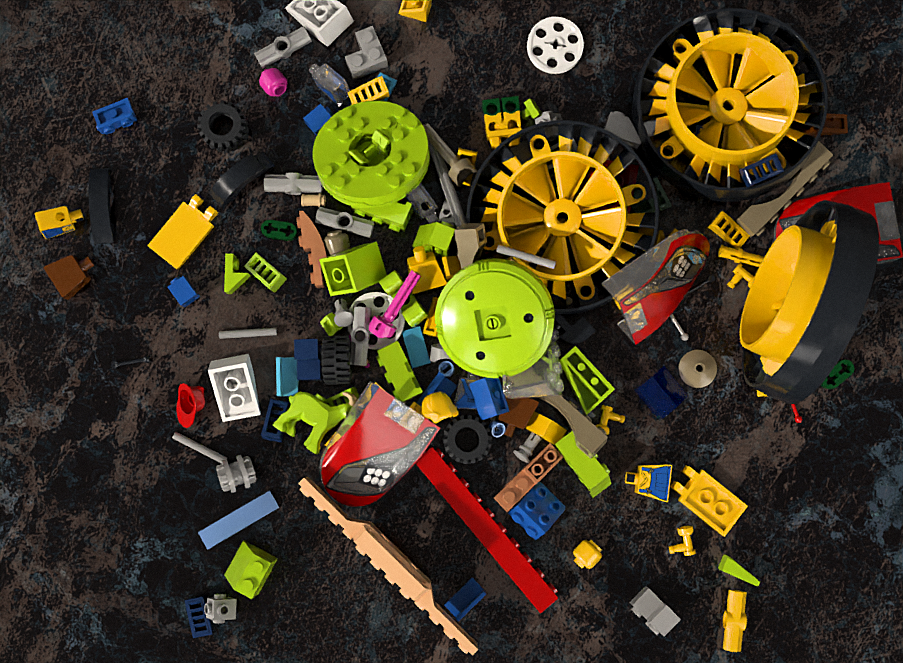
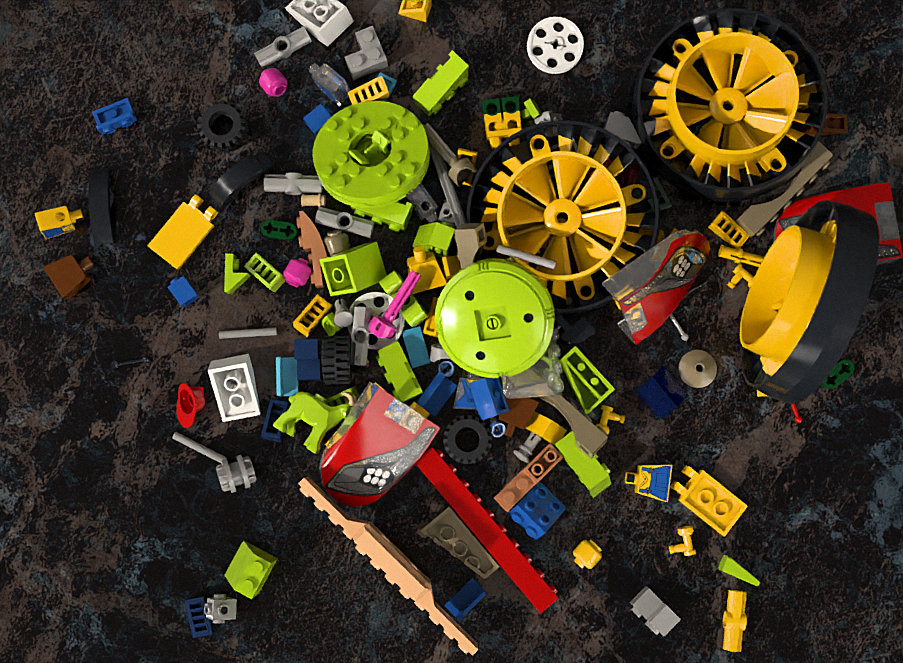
medium blue slope [198,491,279,550] -> none
yellow hair [422,392,459,423] -> none
dark blue slope [739,154,784,188] -> none
none -> dark pink head [283,258,312,288]
none -> yellow slope [293,294,332,337]
none -> lime wedge [413,50,469,116]
none -> dark tan wing [420,506,500,579]

